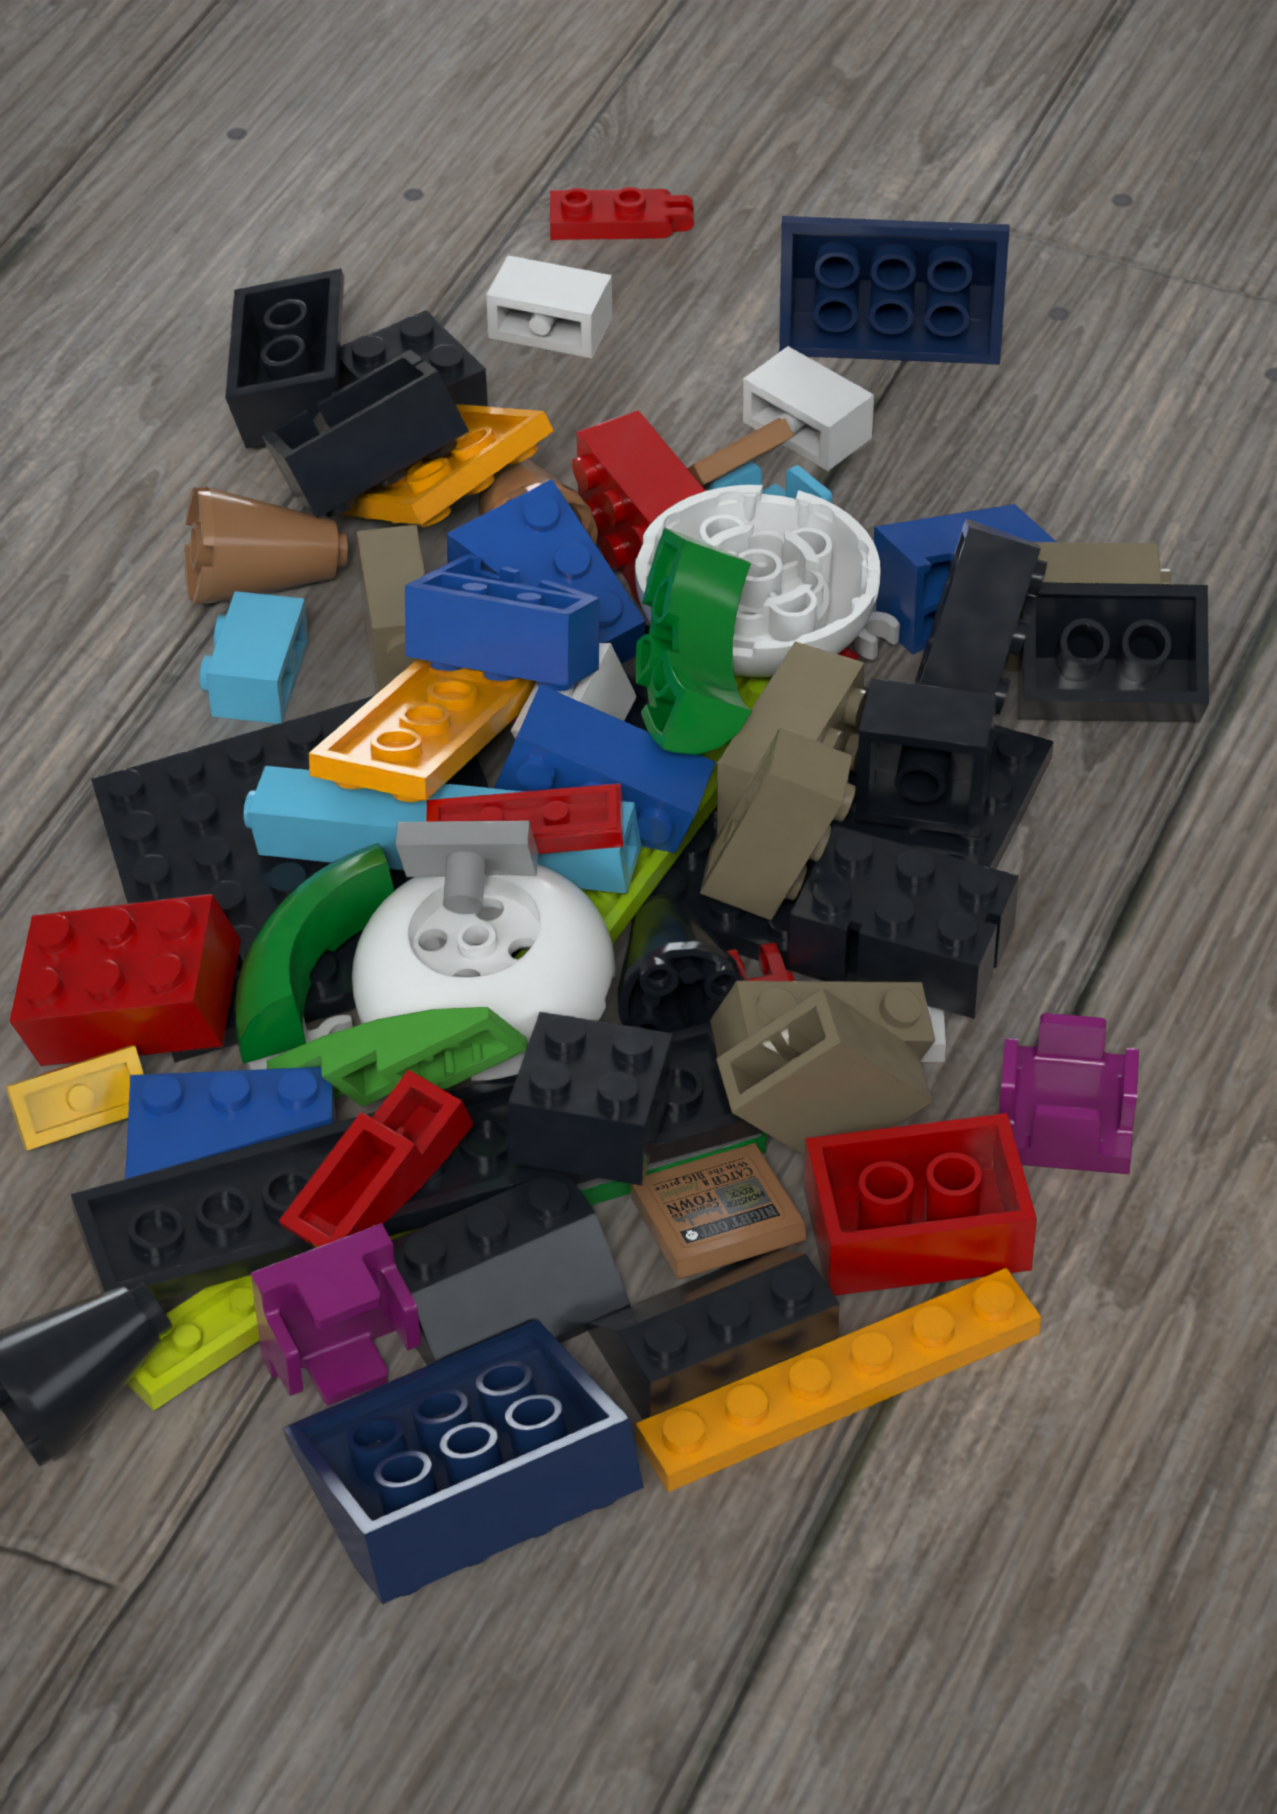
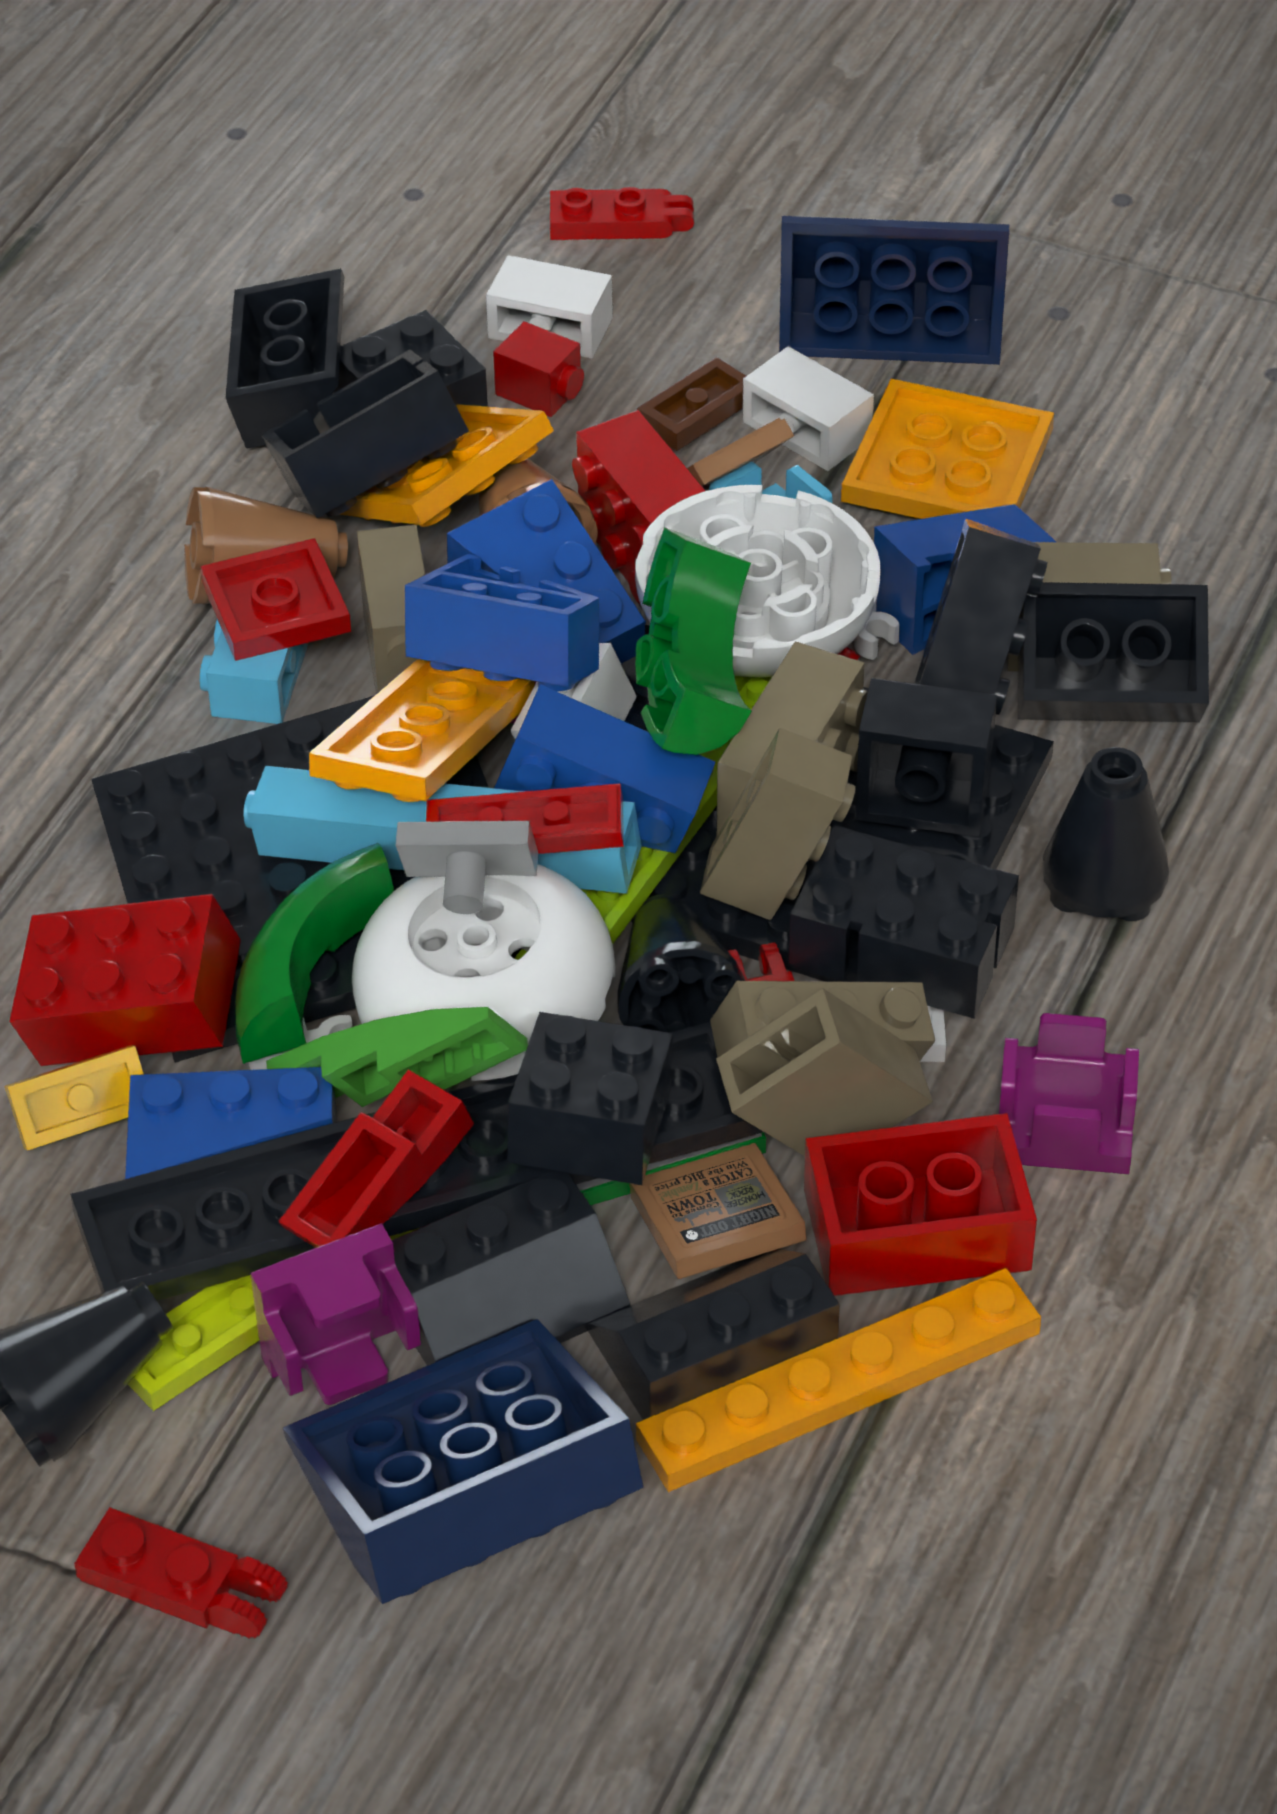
none -> red hinge [74,1507,288,1639]
none -> red tile [200,538,351,661]
none -> red brick [493,321,584,417]
none -> reddish brown plate [637,357,746,451]
none -> light orange plate [841,378,1054,519]
none -> black cone [1042,747,1169,921]

